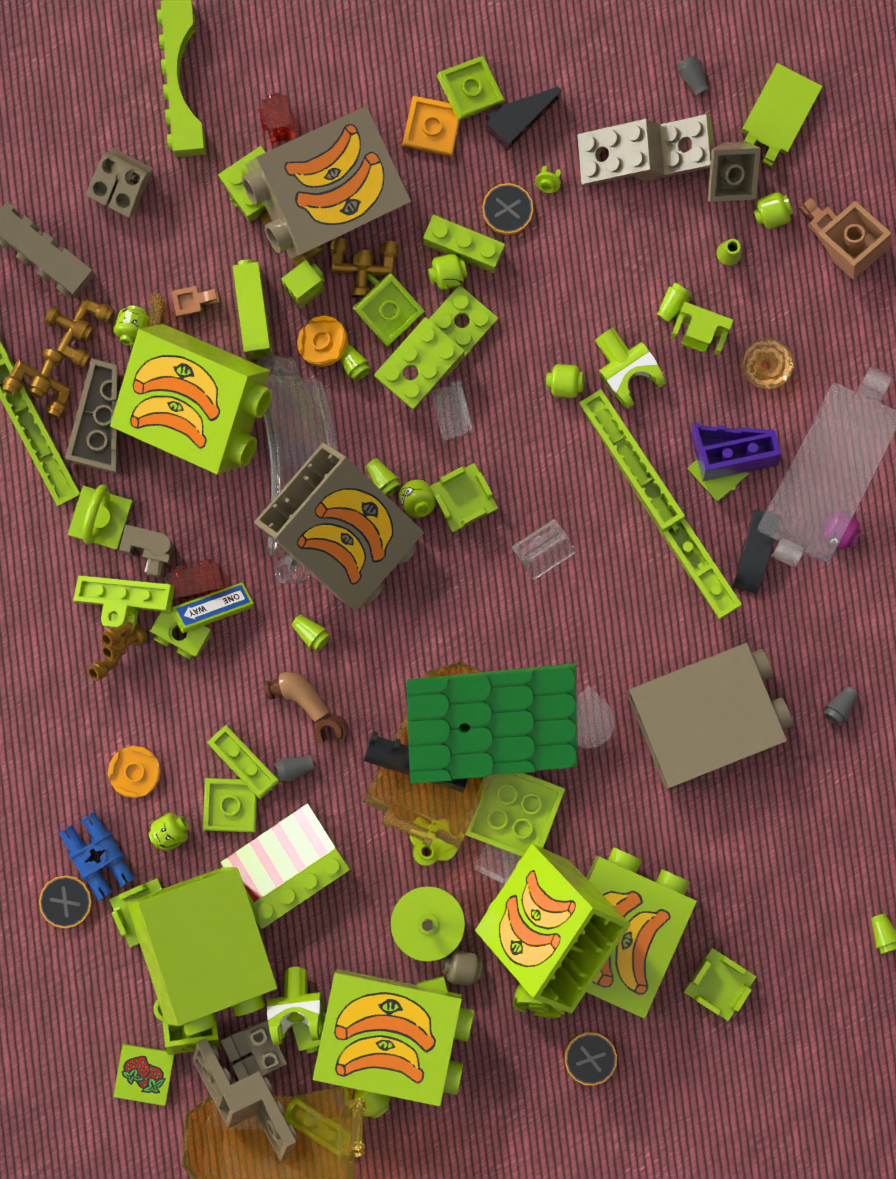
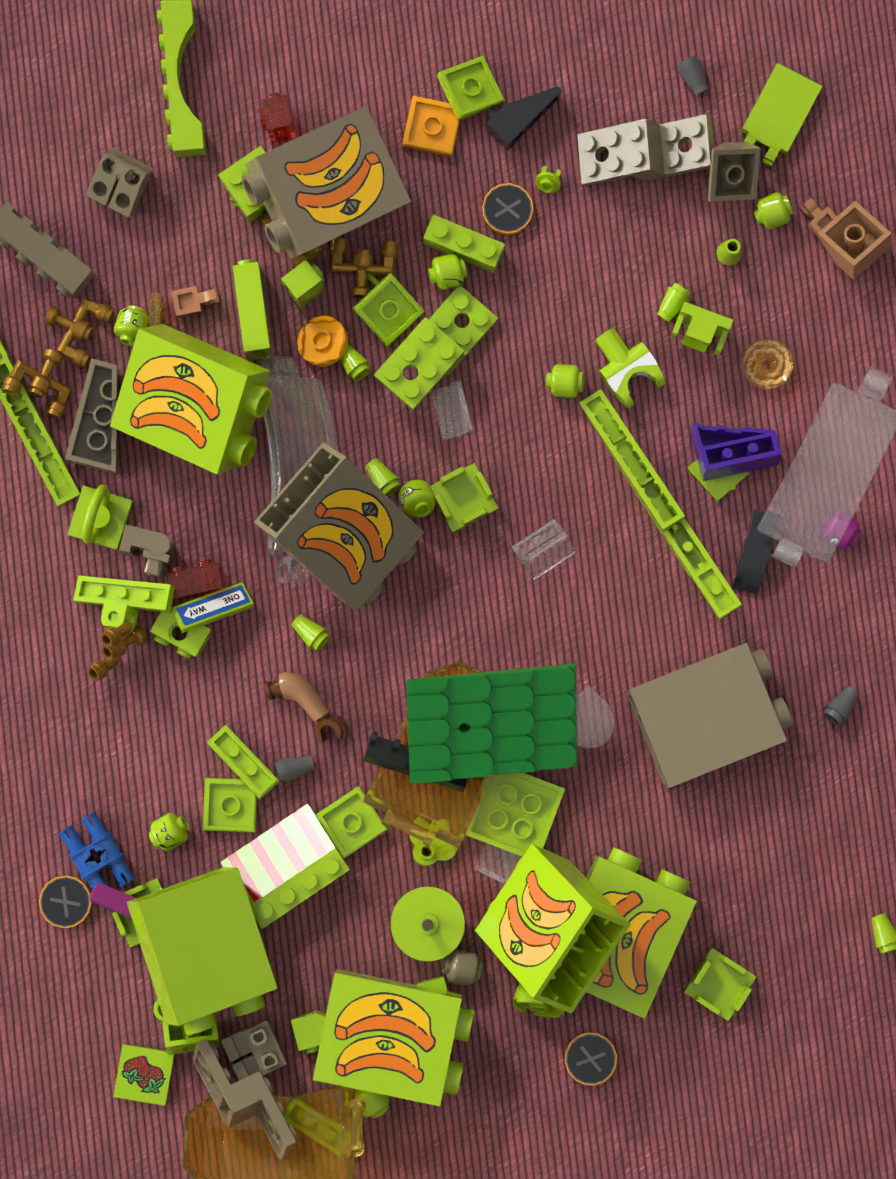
light orange tile [108,746,161,798] -> none
lime connector [267,967,324,1045] -> none
none -> magenta slope [89,883,136,918]
none -> lime plate [316,786,388,858]

